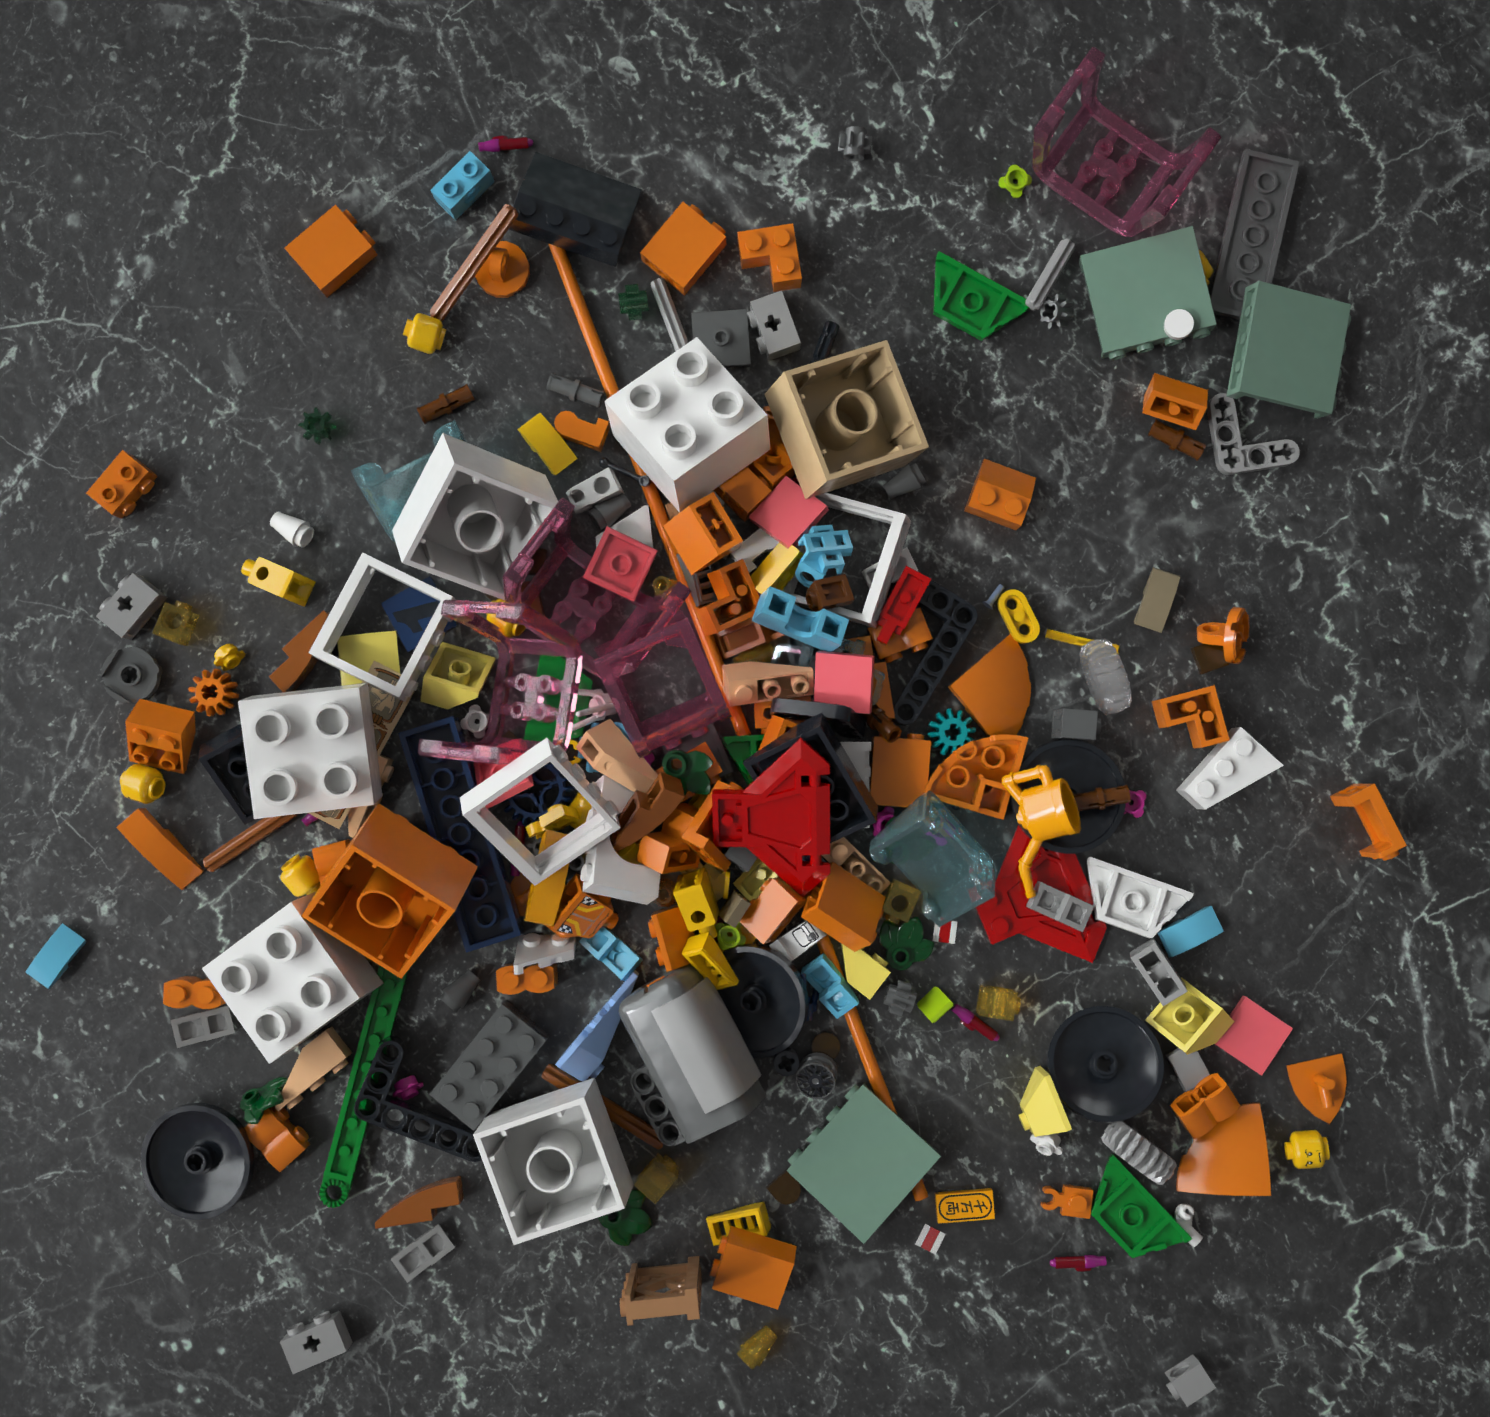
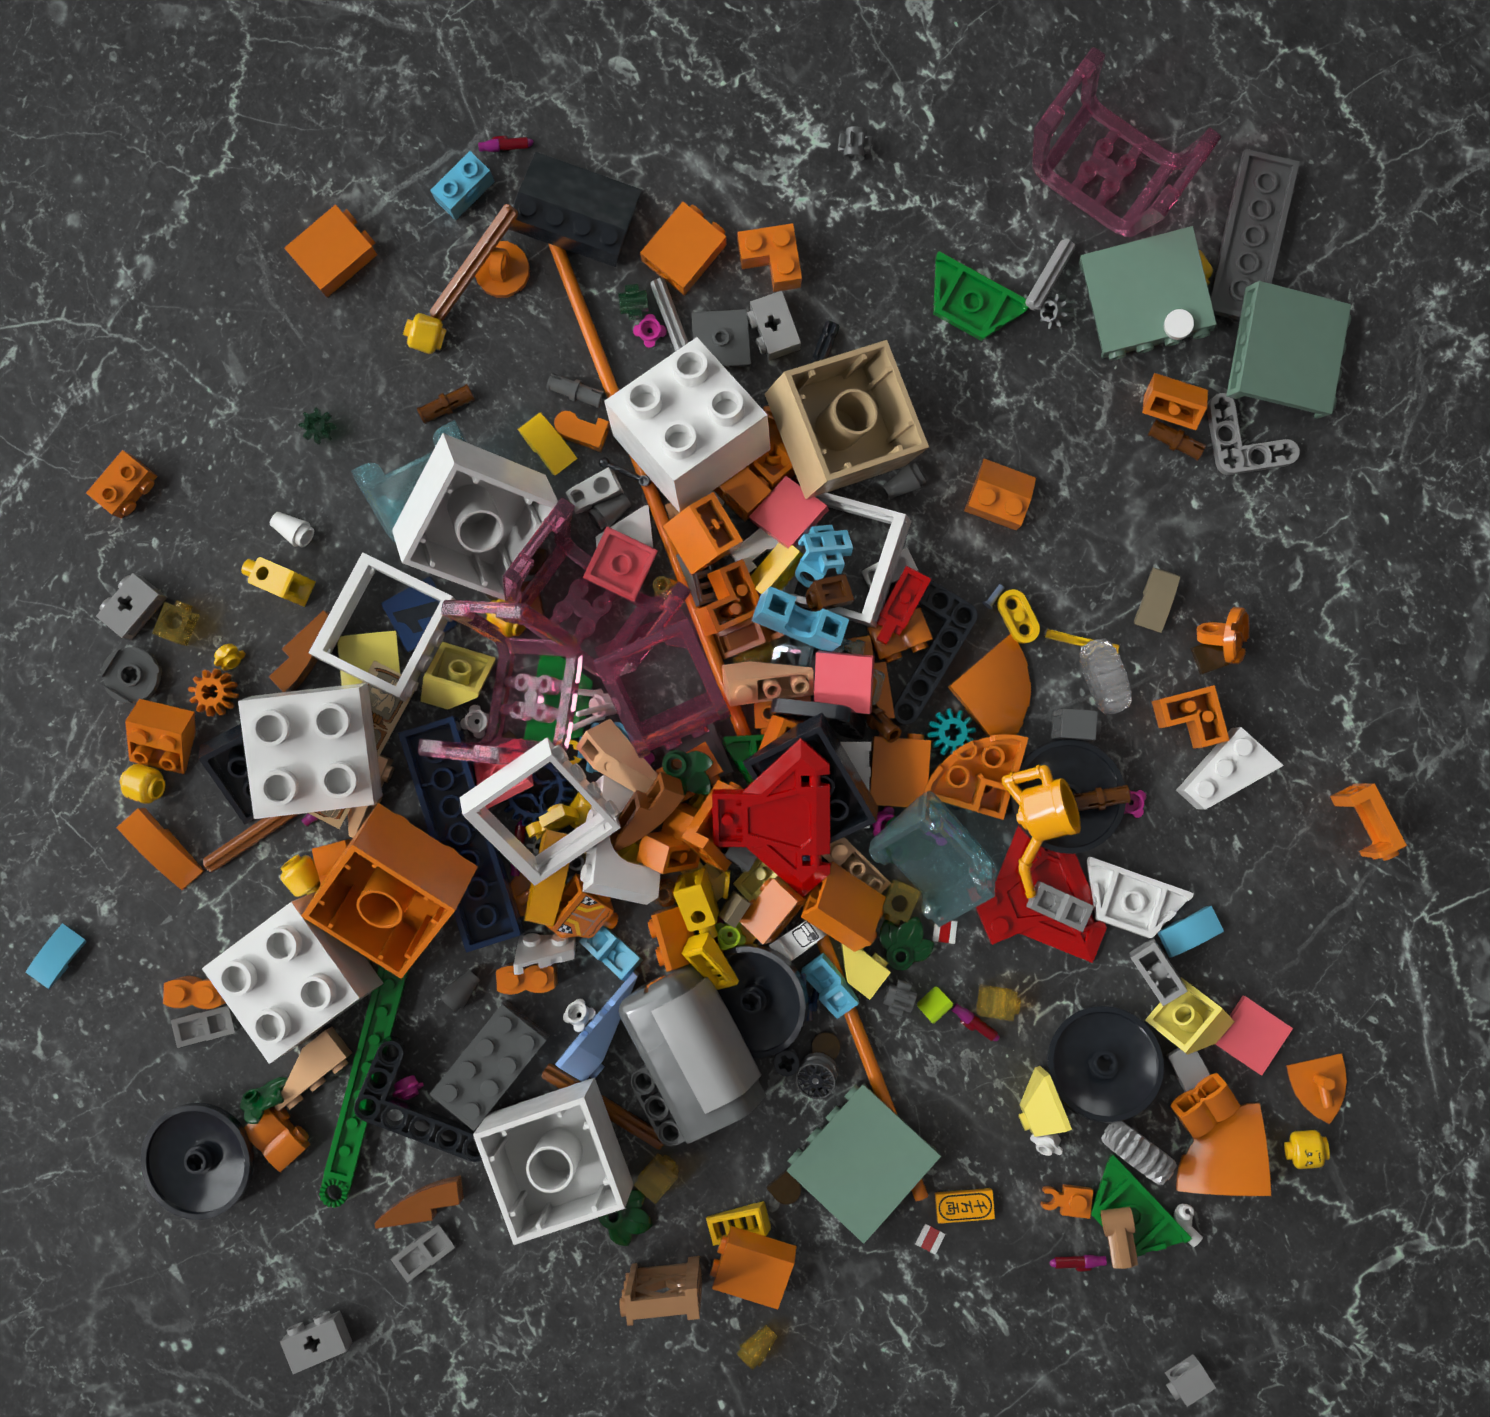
lime plate [999,165,1032,198] -> none
none -> white plate [563,999,596,1032]
none -> dark pink plate [633,314,667,348]
none -> medium nougat piece [1101,1206,1138,1269]

